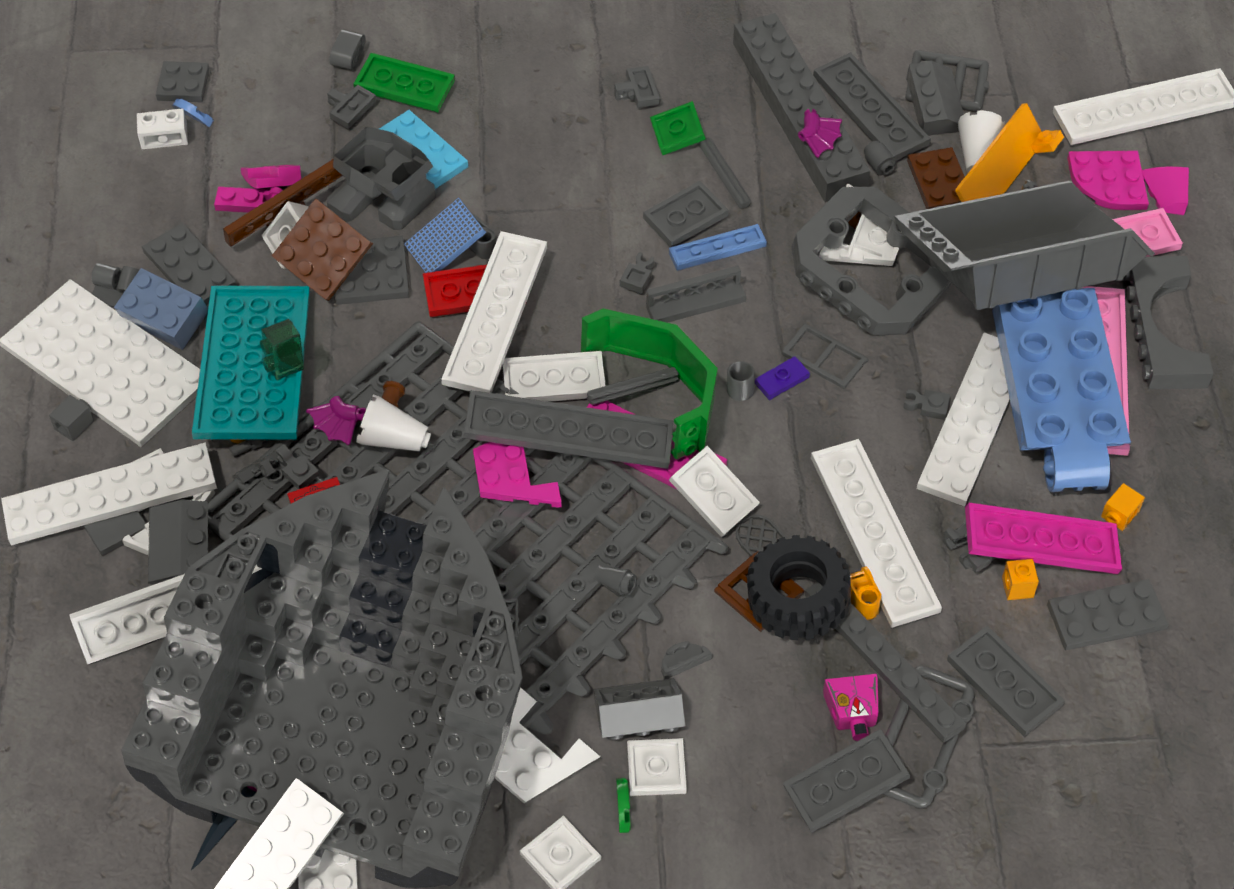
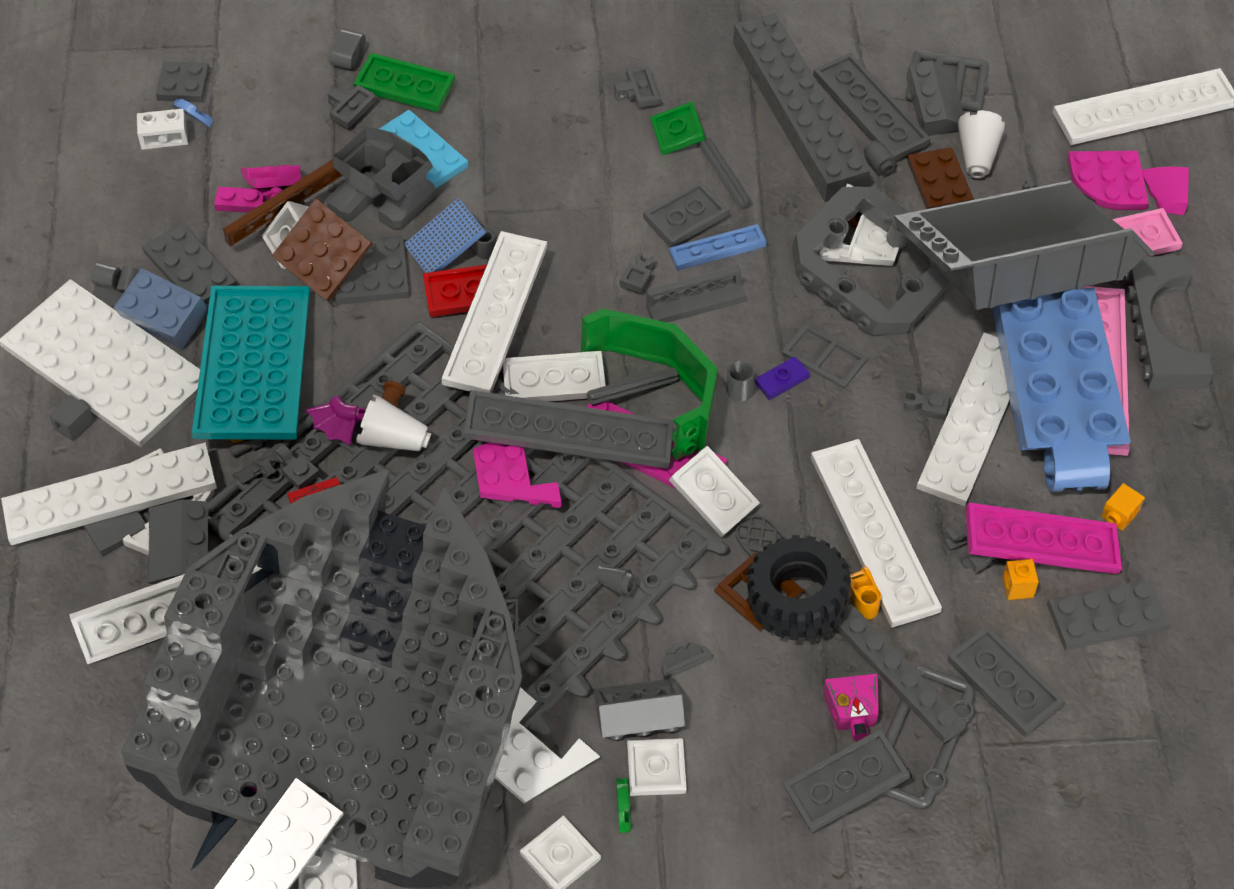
clear green brick [260,319,304,380] -> none
magenta arm [798,109,842,158] -> none
light orange bracket [955,103,1064,202] -> none

